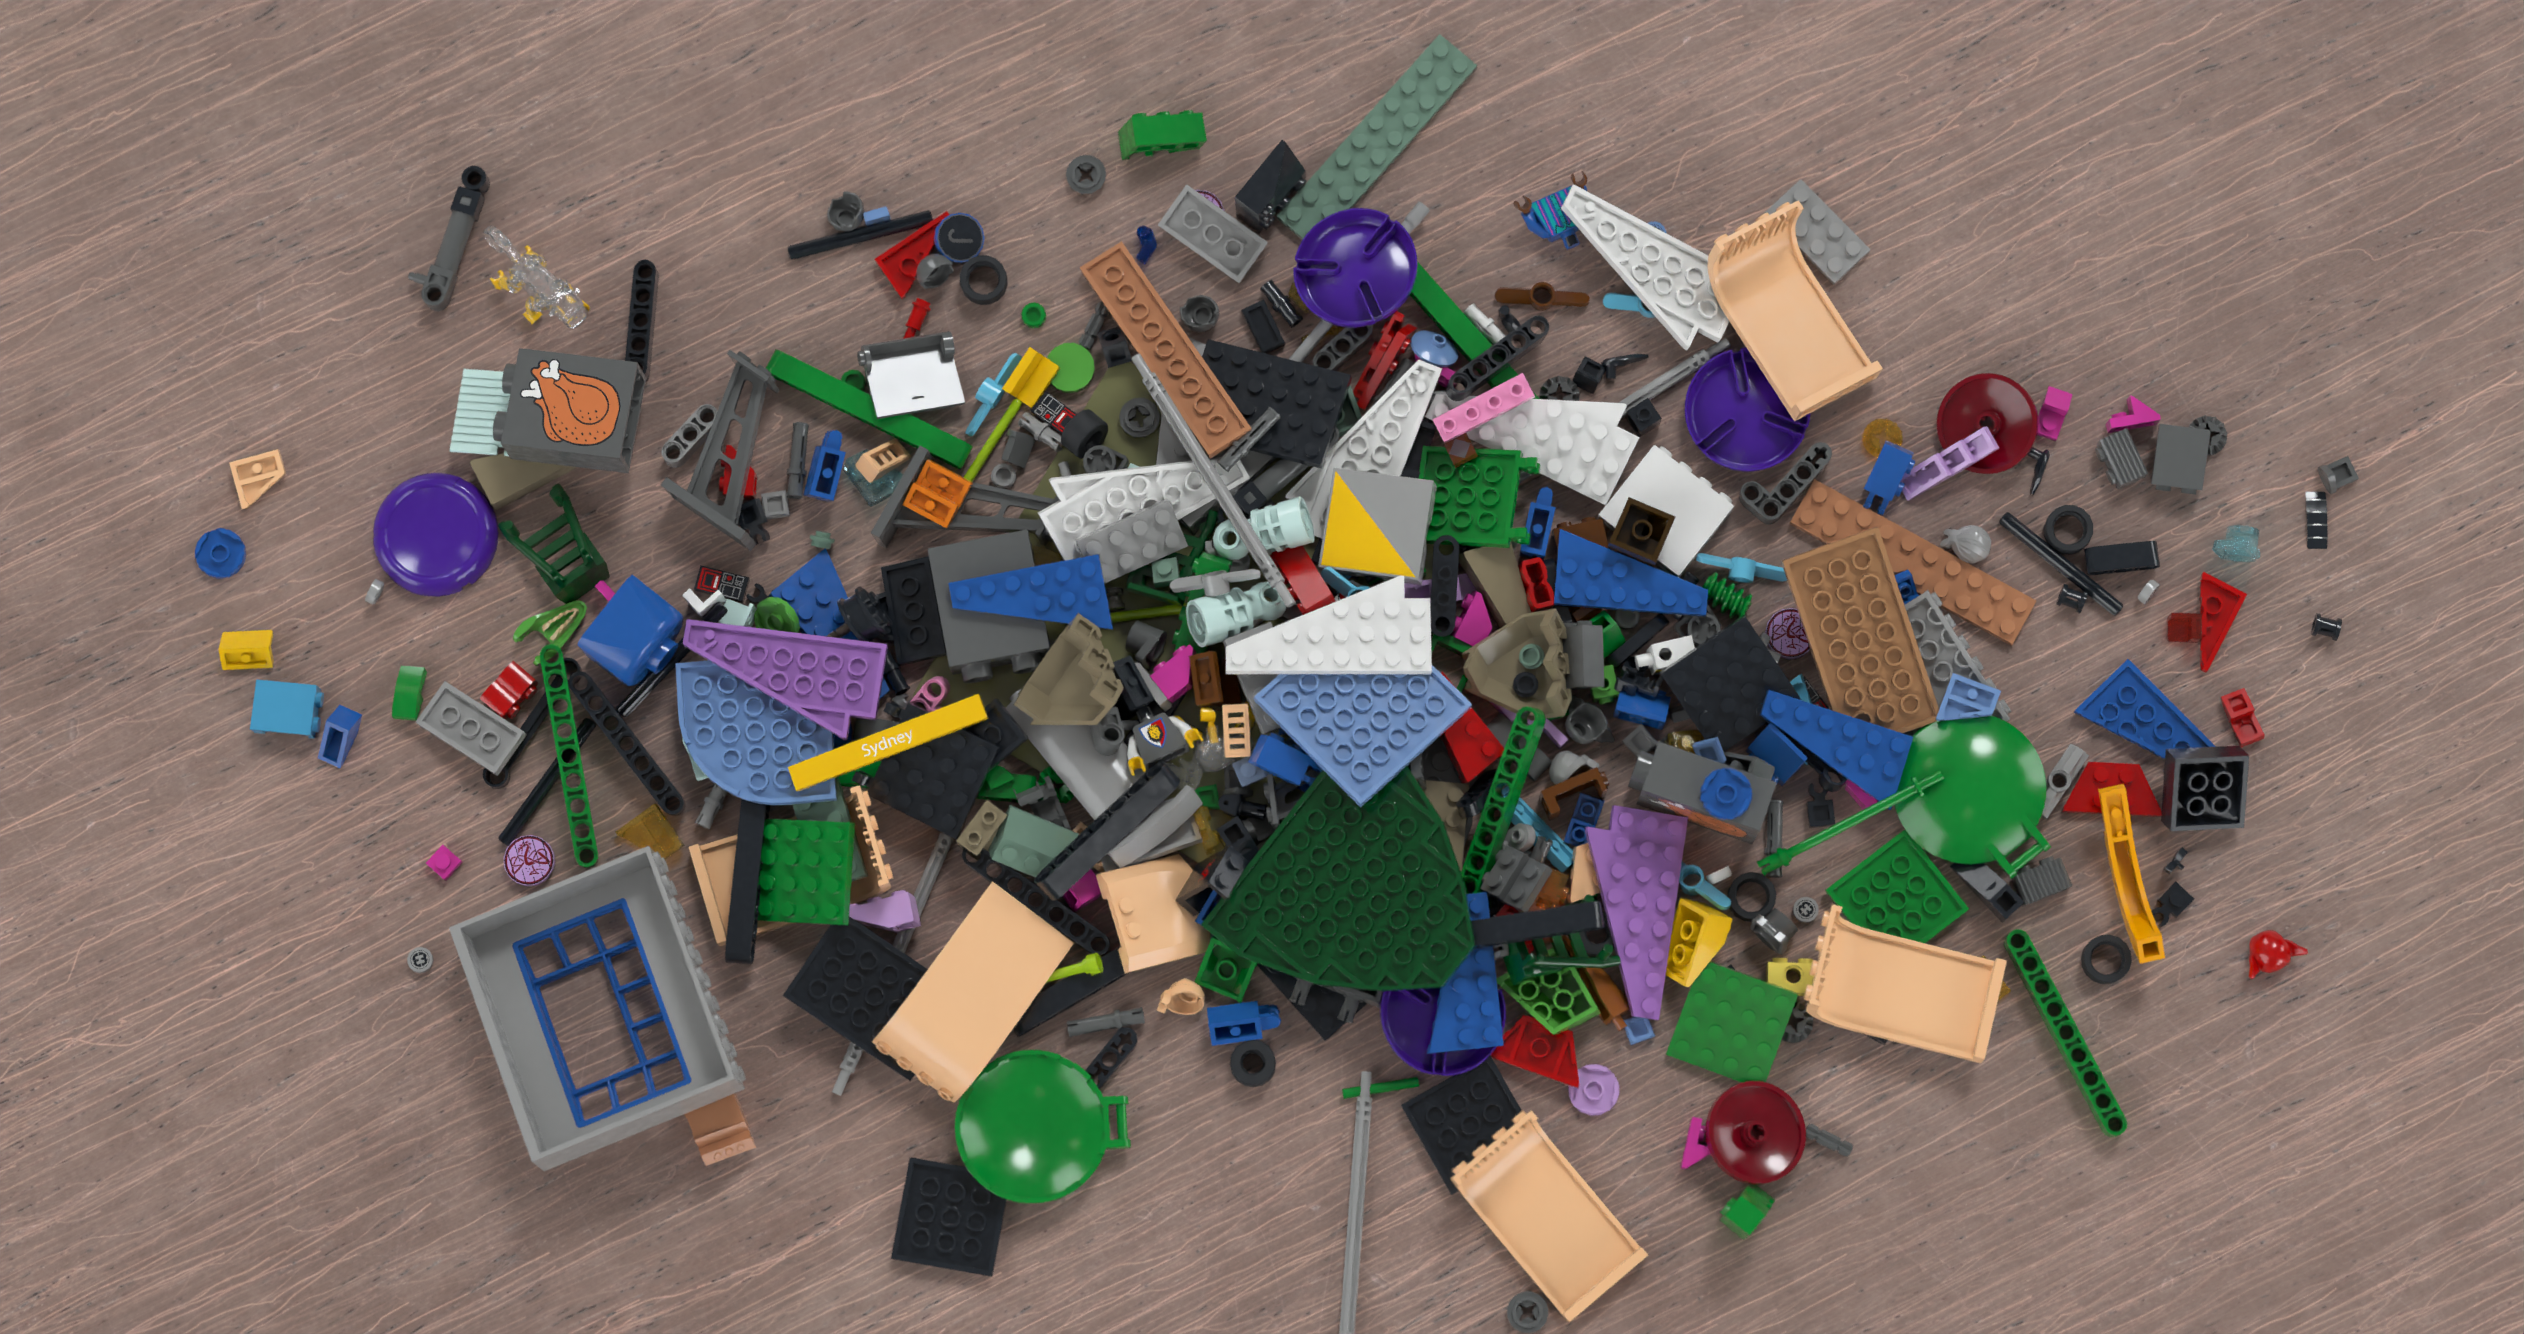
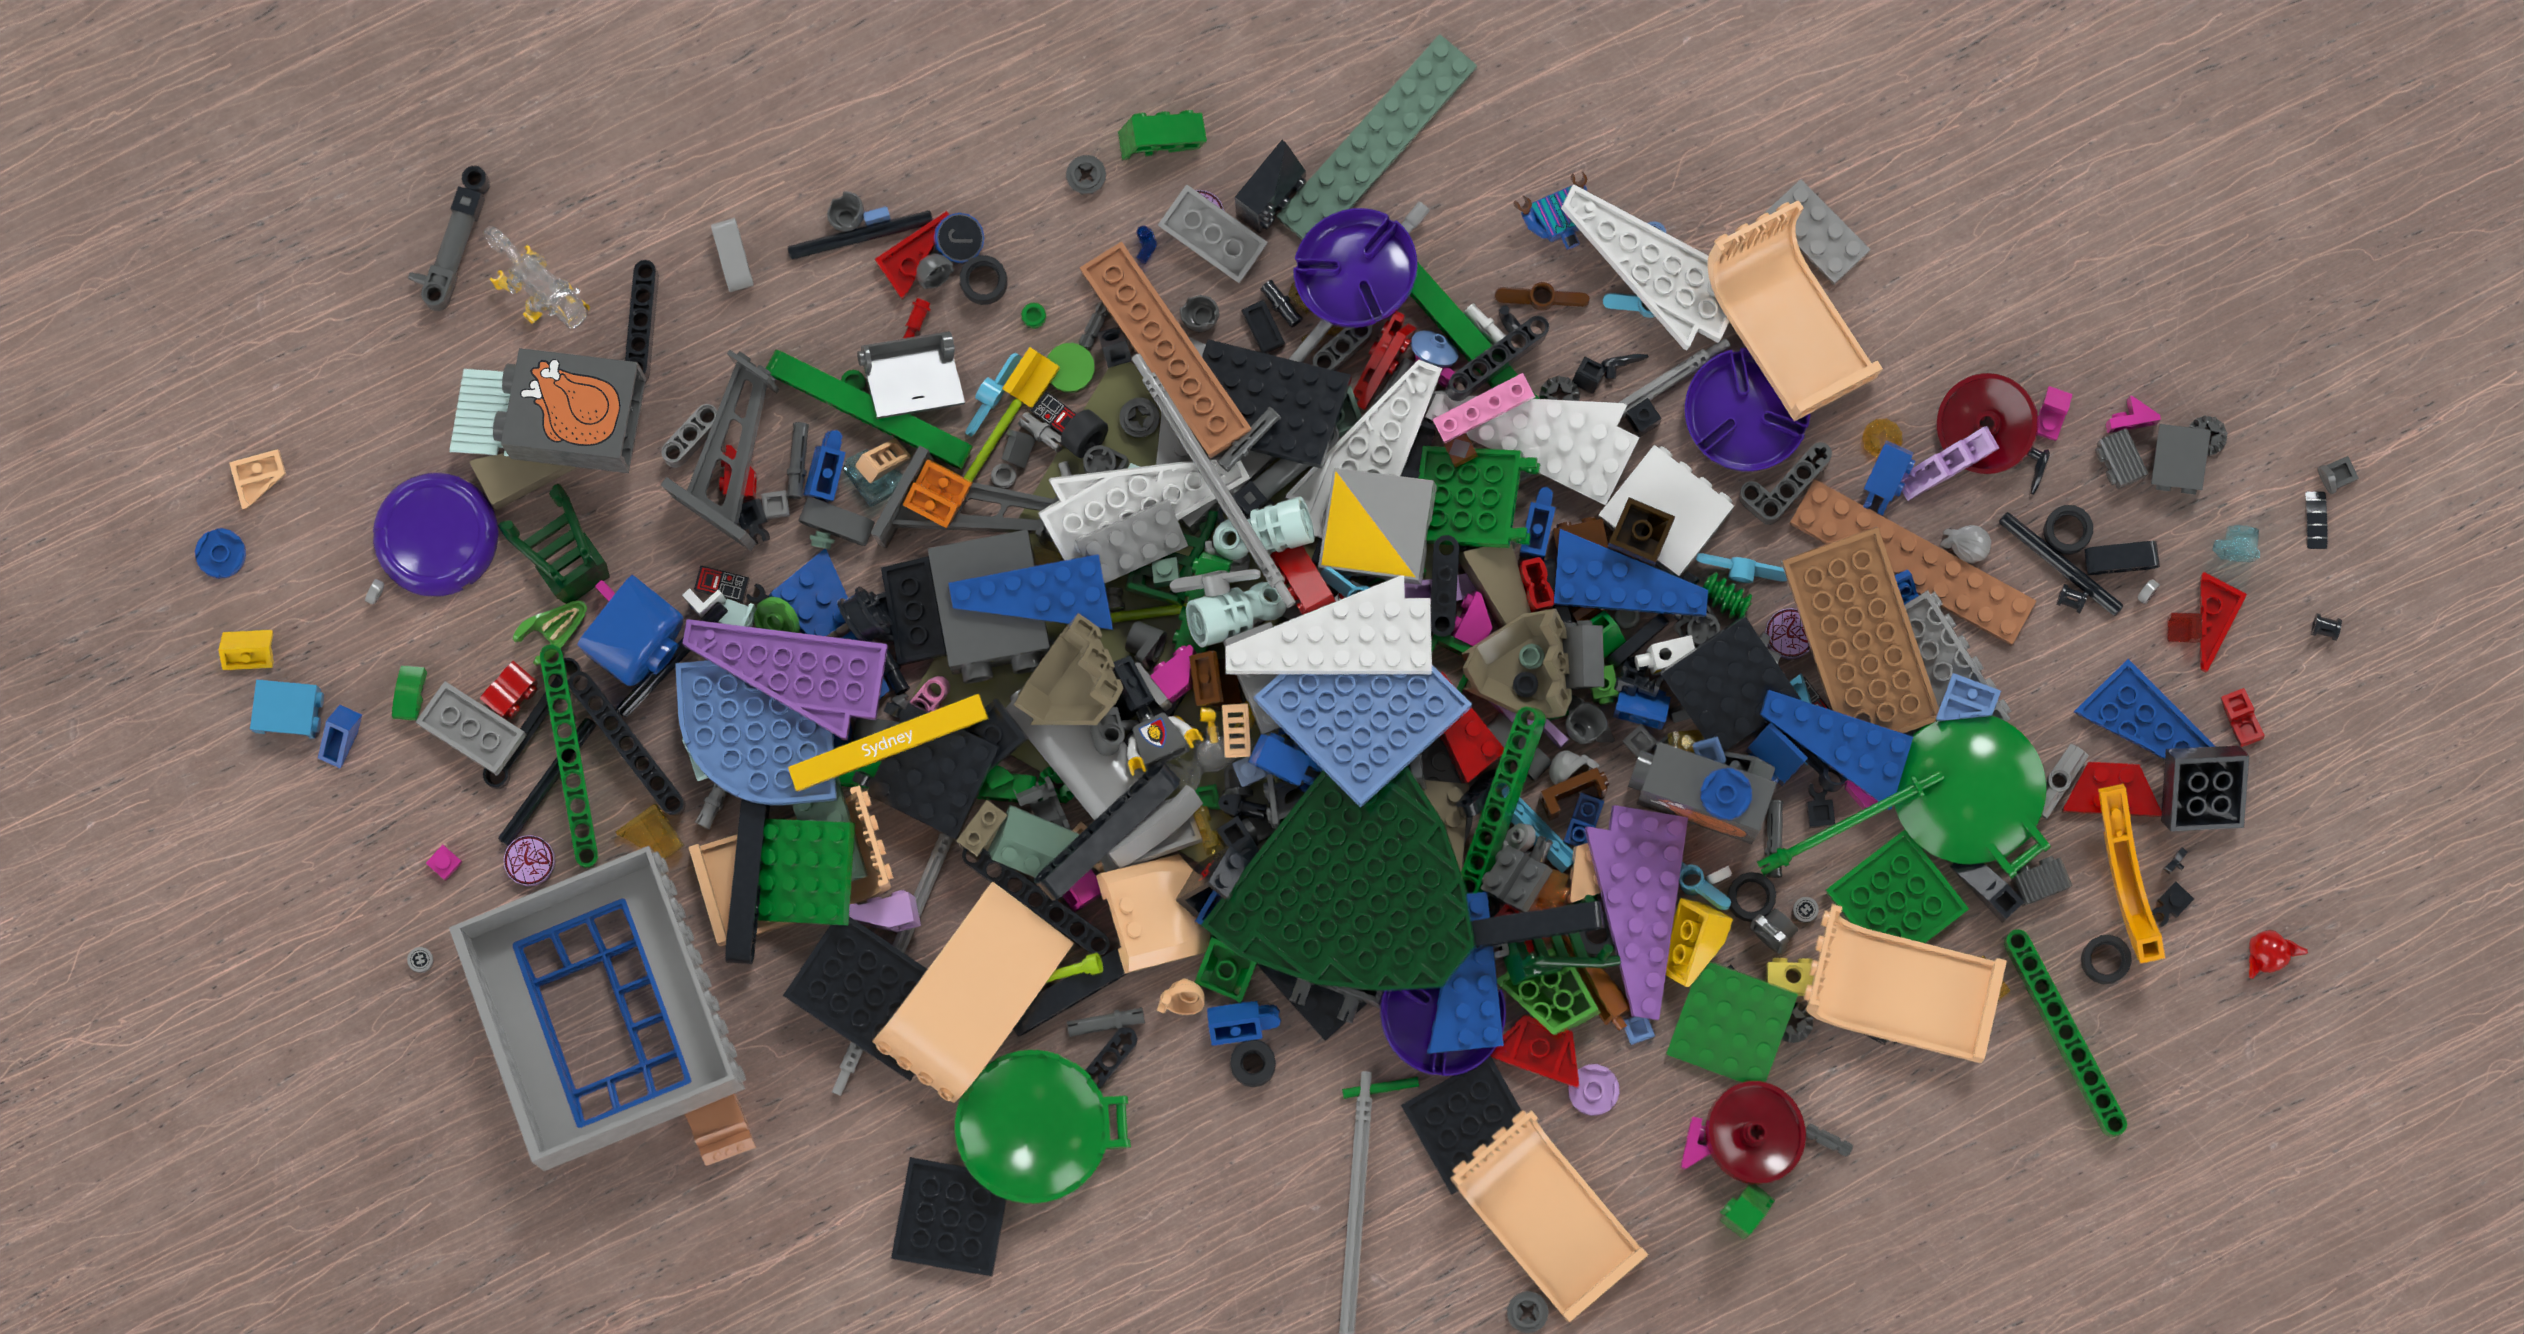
none -> light grey beam [711,218,754,292]
none -> dark grey beam [798,497,875,546]

